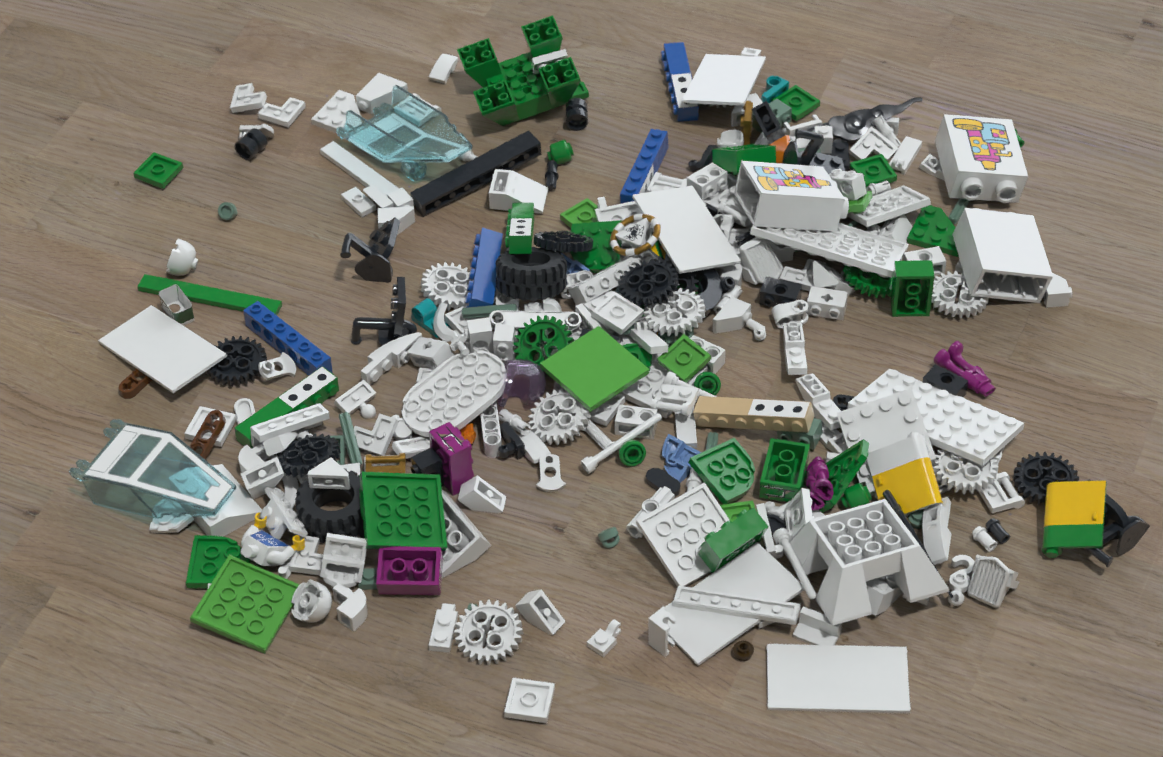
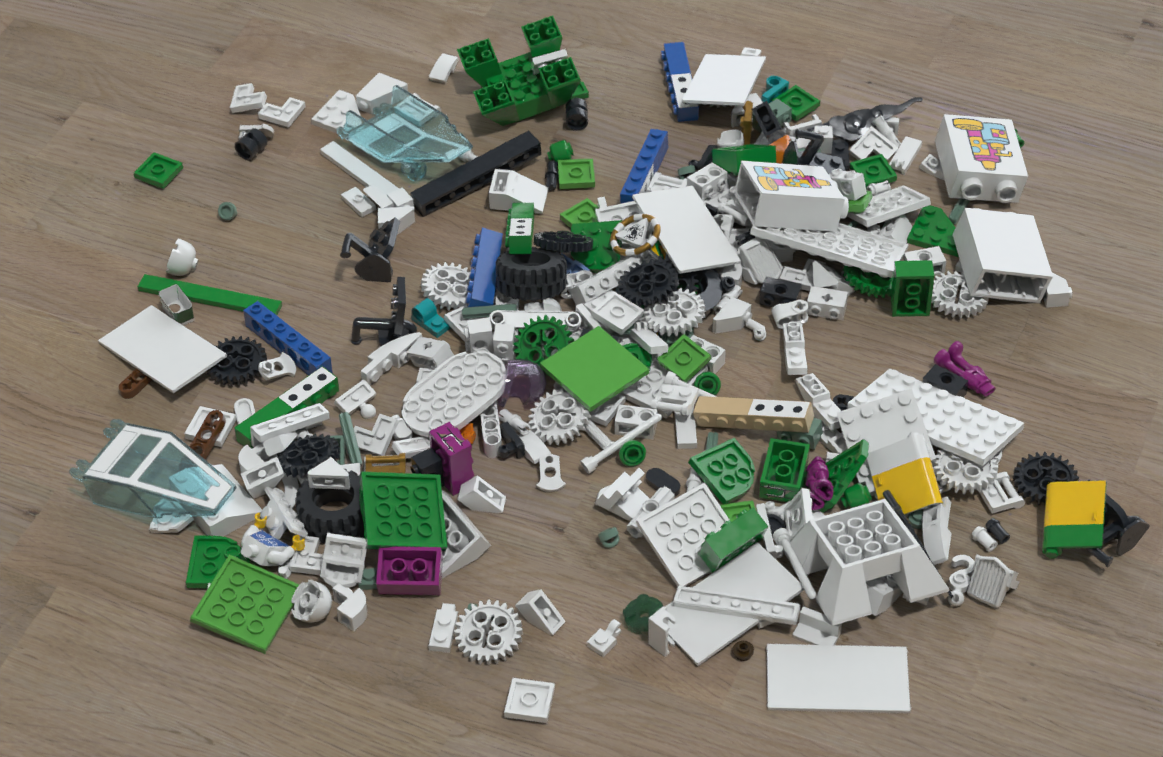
white sword [433,303,469,356] -> none
medium blue brick [662,434,702,483] -> none
none -> bright green plate [558,158,595,189]
none -> white piece [595,468,649,521]
none -> clear green plate [623,594,663,634]
none -> sand green tile [677,165,696,180]

